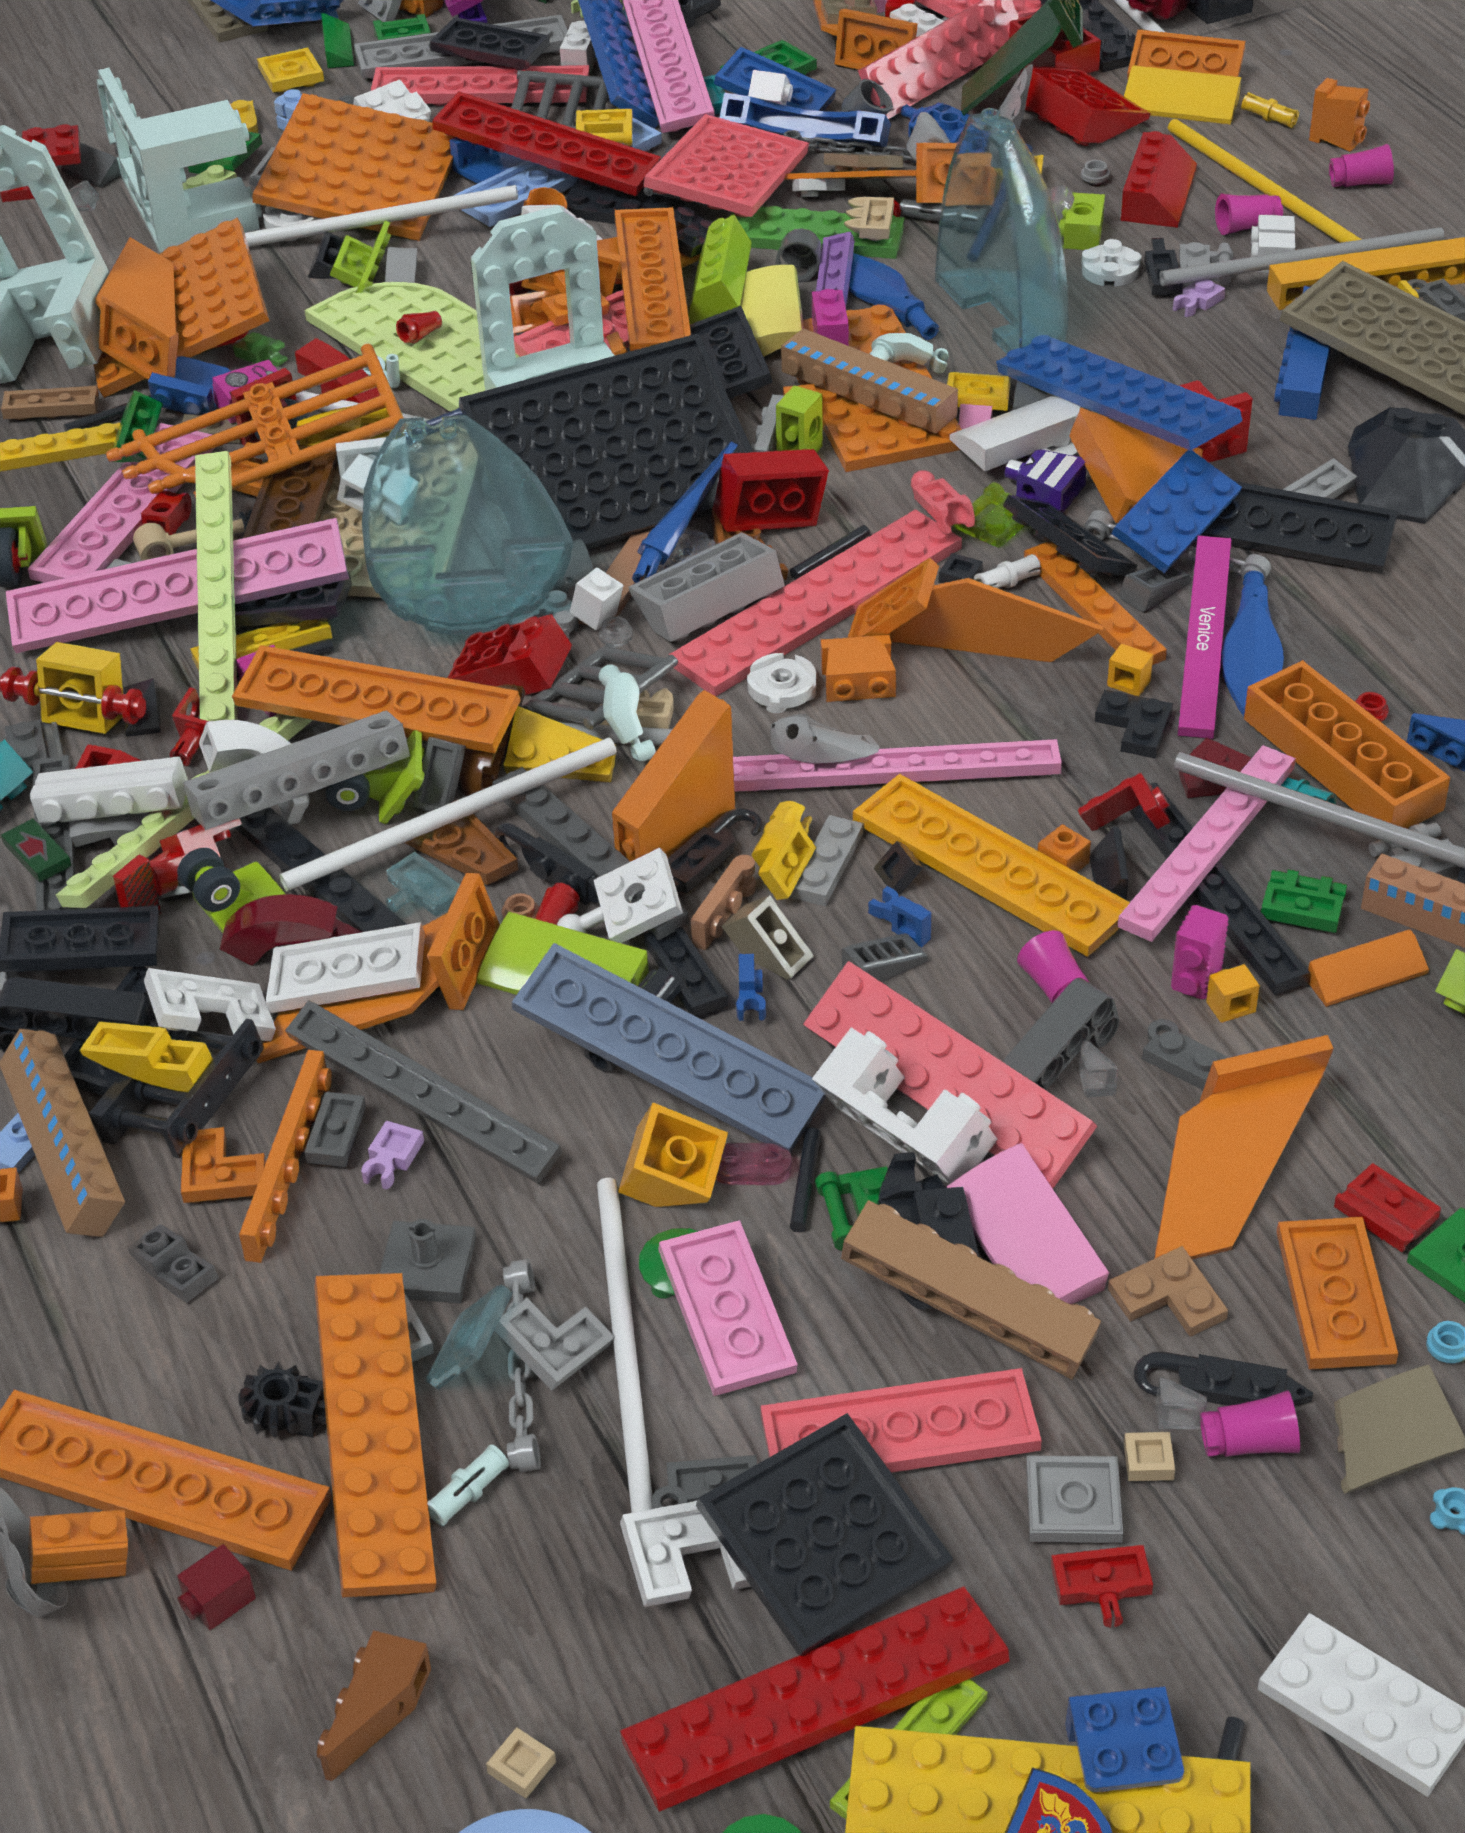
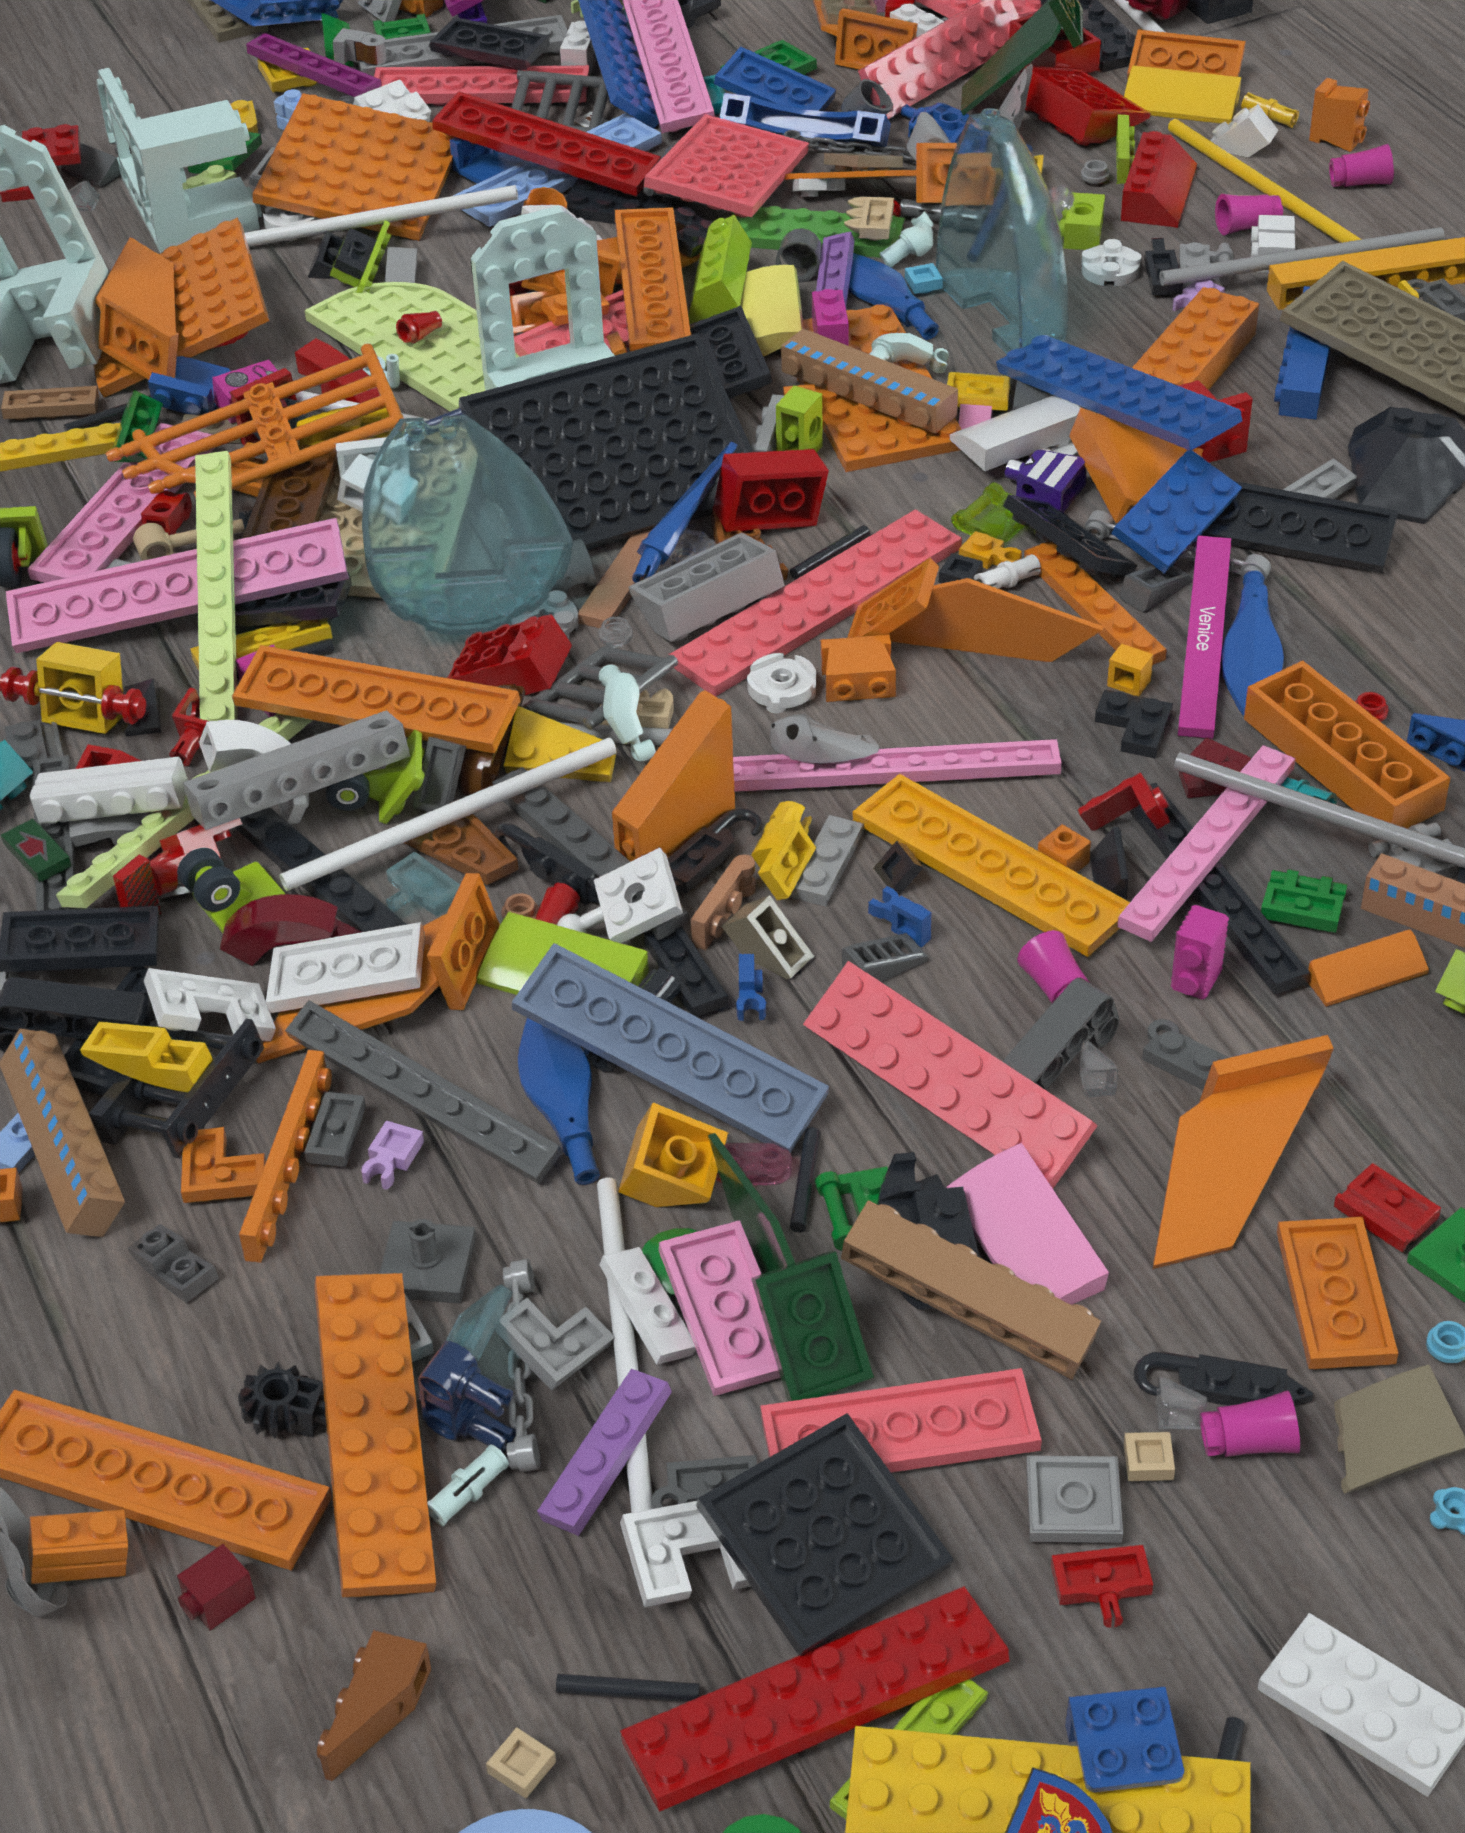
bright green plate [233,332,288,366] -> none
white brick [570,567,624,630] -> none
yellow plate [576,109,633,146] -> none
white brick [748,70,793,106] -> none
white plate [812,1027,998,1185] -> none
coral plate [911,470,975,534] -> none
medium nougat plate [1108,1246,1228,1337] -> none
light orange plate [1206,964,1260,1023] -> none
none -> magenta plate [246,33,382,97]
none -> light grey leg [333,28,387,66]
none -> black plate [333,228,377,280]
none -> dark blue piece [418,1341,516,1454]
none -> blue animal [518,1018,600,1185]
none -> medium lavender plate [537,1368,672,1536]
none -> black bar [556,1674,700,1702]
none -> white plate [599,1247,696,1365]
none -> dark green piece [708,1133,874,1402]
none -> light aqua arm [879,211,934,268]
none -> medium azure plate [905,263,943,294]
none -> light orange plate [959,531,1022,569]
none -> lime plate [1116,115,1135,184]
none -> orange brick [1132,287,1259,390]
none -> white slope [1210,104,1279,157]

